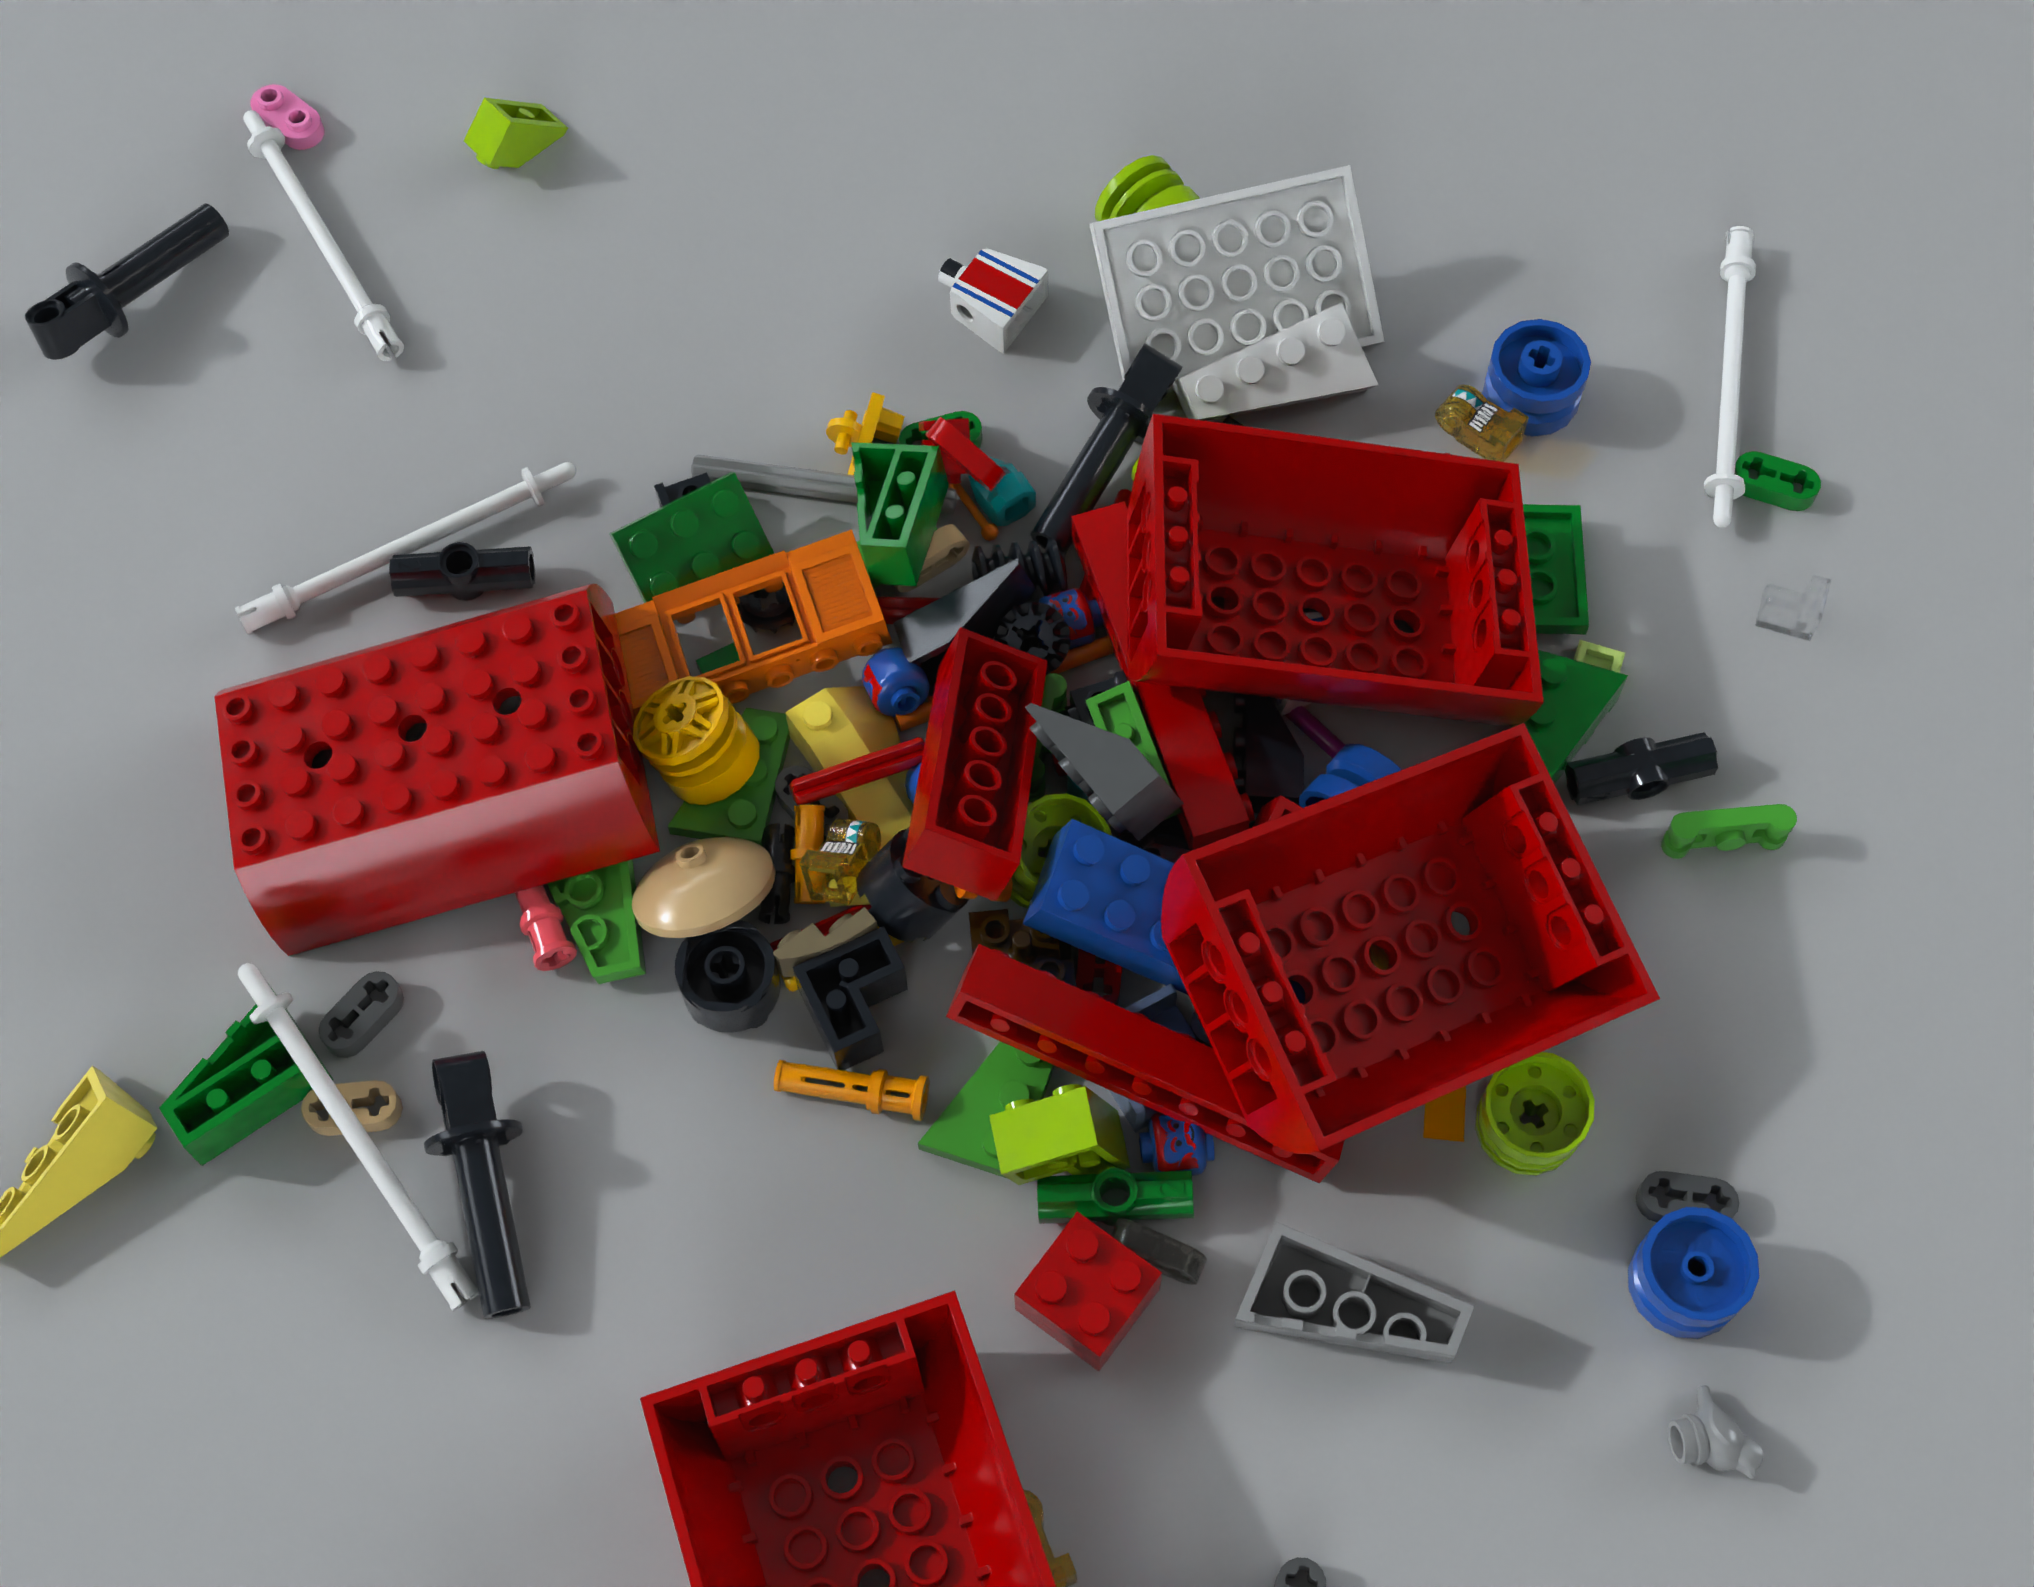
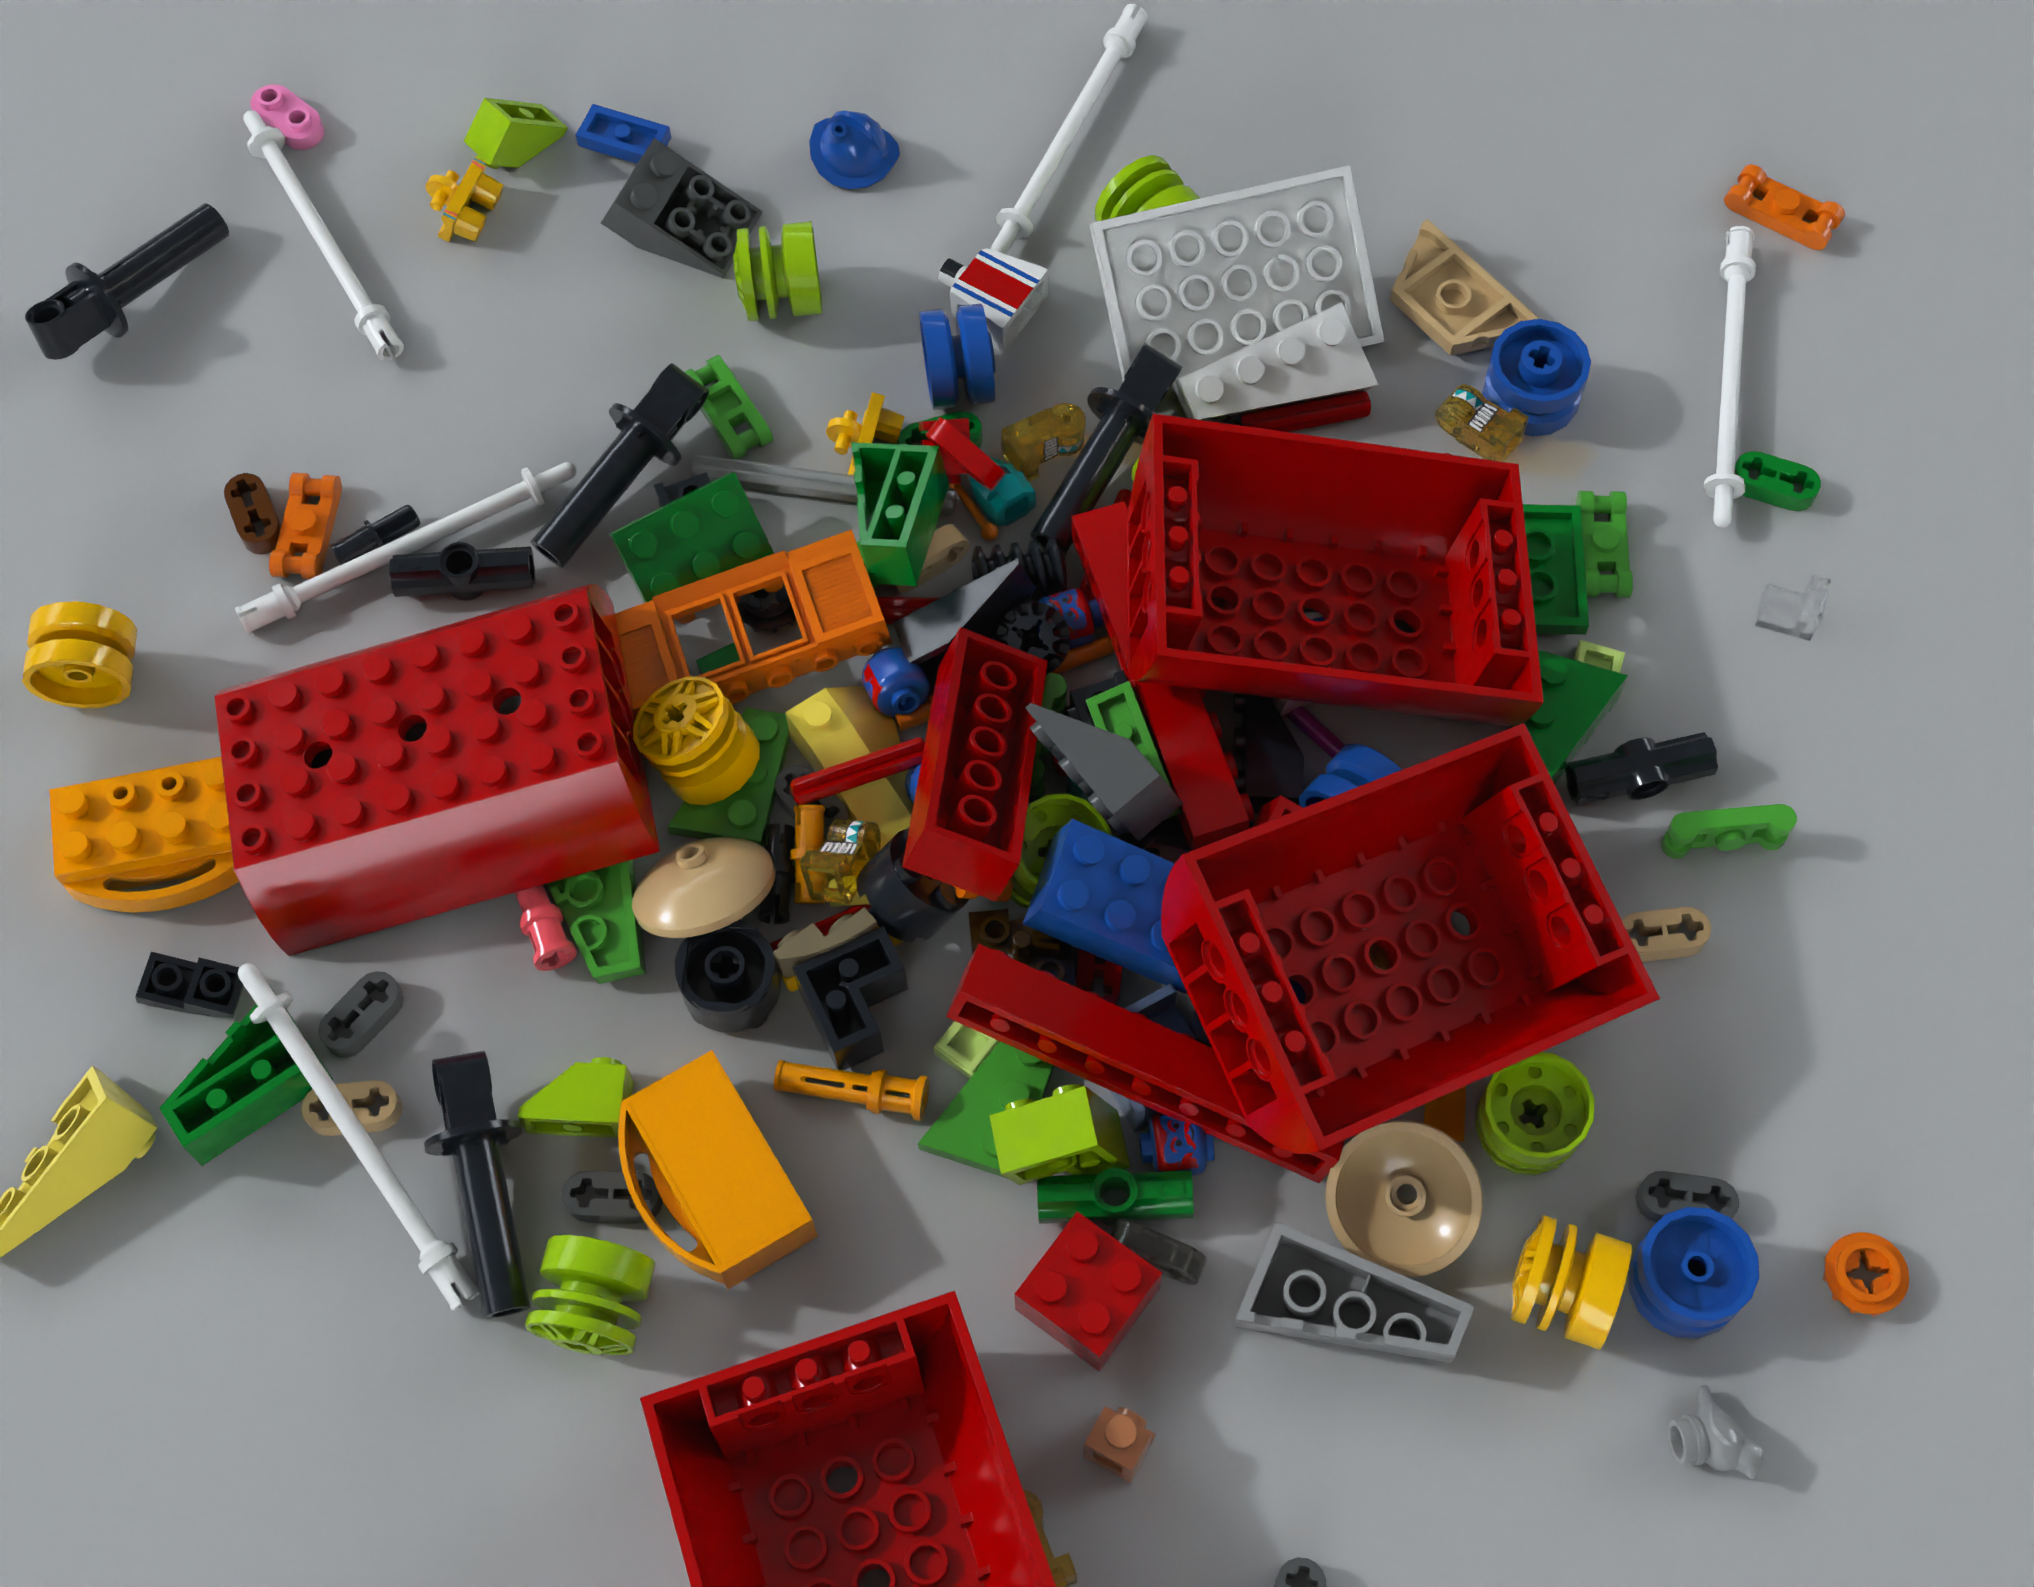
none -> yellow wheel [22,601,137,708]
none -> light orange piece [49,757,239,912]
none -> black slope [135,952,244,1018]
none -> reddish brown beam [224,473,281,555]
none -> orange plate [269,472,342,580]
none -> black axle [329,505,420,565]
none -> yellow hips [425,157,504,242]
none -> lime slope [517,1057,634,1138]
none -> lime wheel [525,1235,656,1355]
none -> black piece [531,363,709,568]
none -> dark grey beam [562,1171,663,1224]
none -> blue plate [575,104,672,164]
none -> dark grey slope [601,138,763,278]
none -> light orange piece [618,1050,818,1290]
none -> bright green plate [685,355,774,460]
none -> lime wheel [733,221,823,321]
none -> blue helmet [809,110,900,189]
none -> blue wheel [919,303,996,410]
none -> yellowish green tile [933,1021,1000,1079]
none -> white bar [991,4,1148,254]
none -> clear yellow leg [1001,403,1086,482]
none -> nougat brick [1084,1406,1156,1483]
none -> red axle [1240,390,1371,432]
none -> tan dish [1325,1120,1483,1277]
none -> tan wing [1390,219,1539,356]
none -> yellow wheel [1510,1215,1632,1350]
none -> bright green plate [1576,491,1633,598]
none -> tan beam [1622,907,1711,962]
none -> orange plate [1724,164,1845,250]
none -> orange gear [1822,1232,1909,1317]

